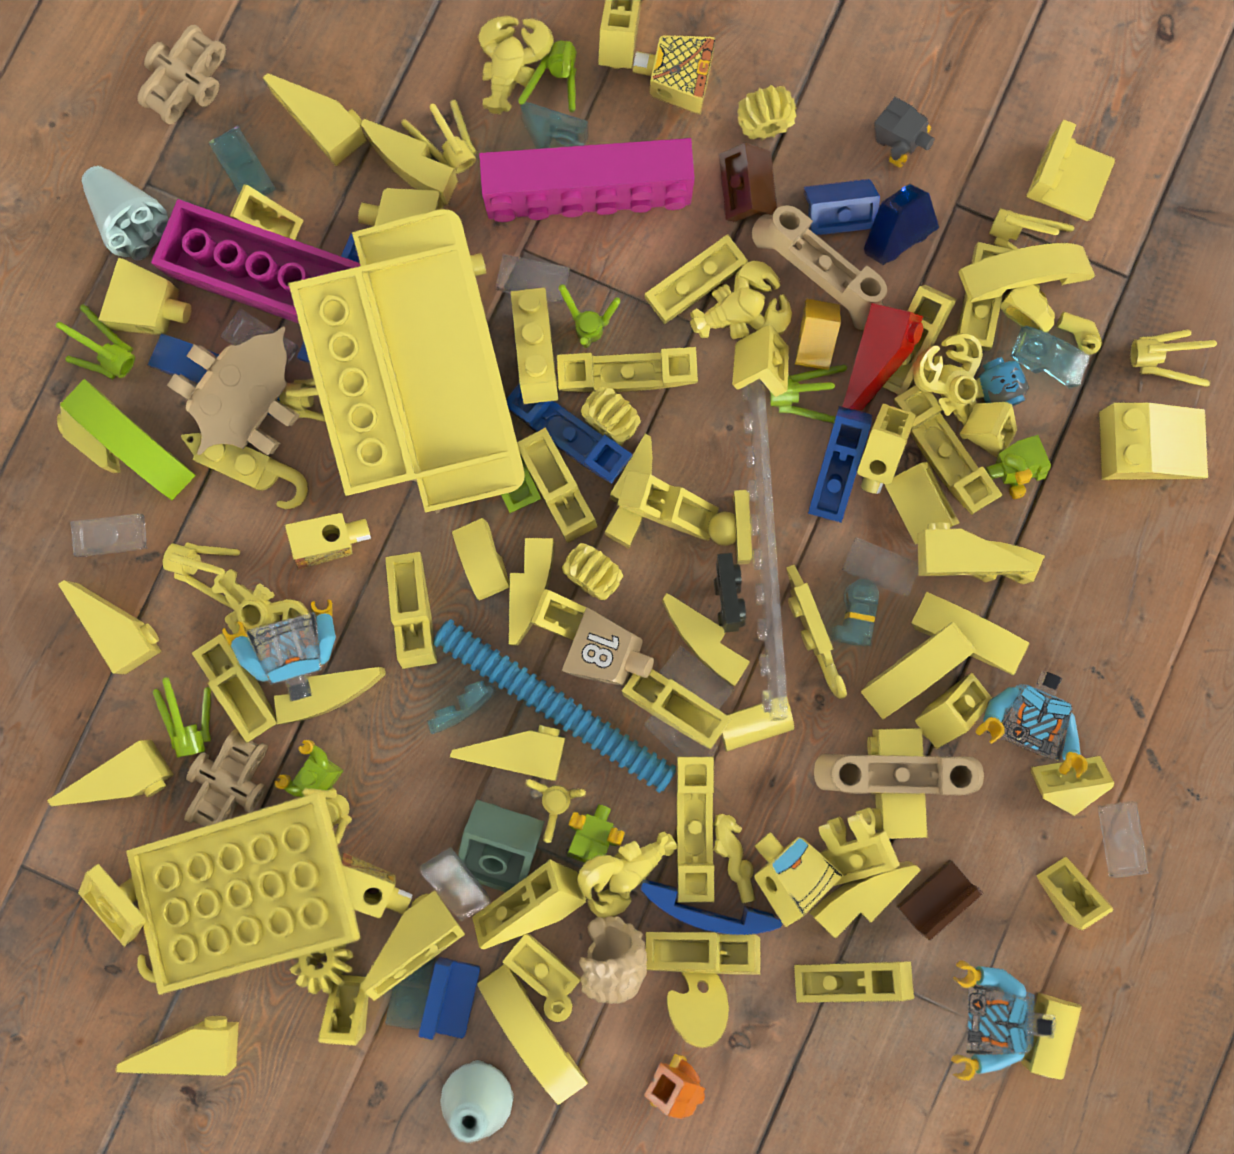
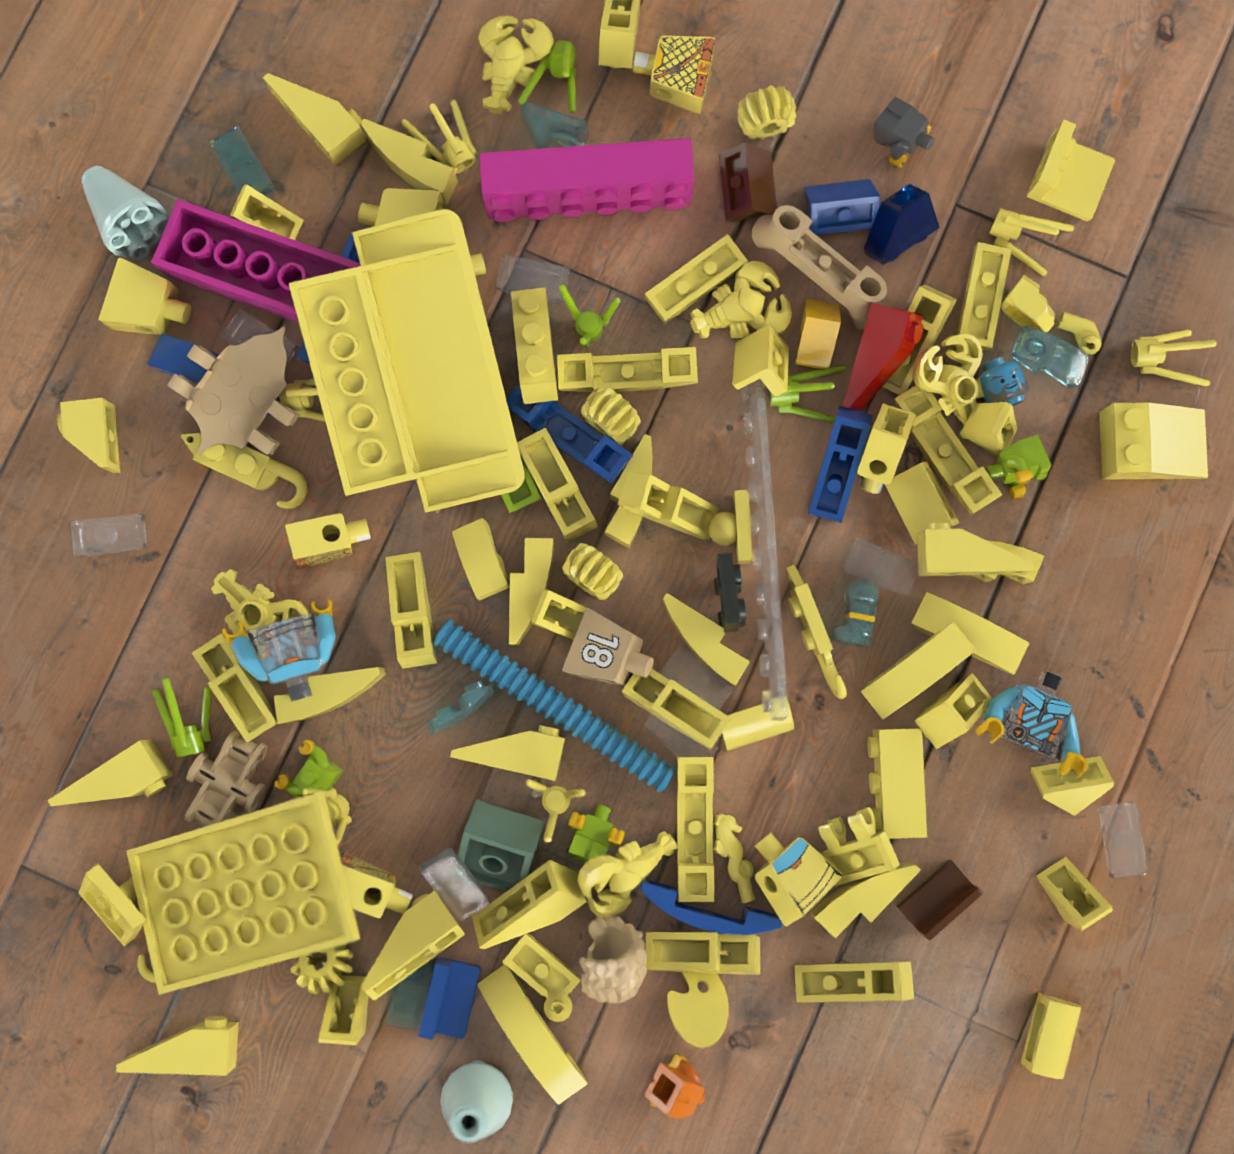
lime plant [56,304,135,380] -> none
light yellow slope [58,580,162,674] -> none
lime slope [60,379,196,500] -> none
tan axle [138,25,226,124] -> none
light yellow plant [163,542,240,609] -> none
tan plate [814,754,984,795] -> none
torso [951,960,1056,1081] -> none
light yellow slope [958,243,1095,302] -> none

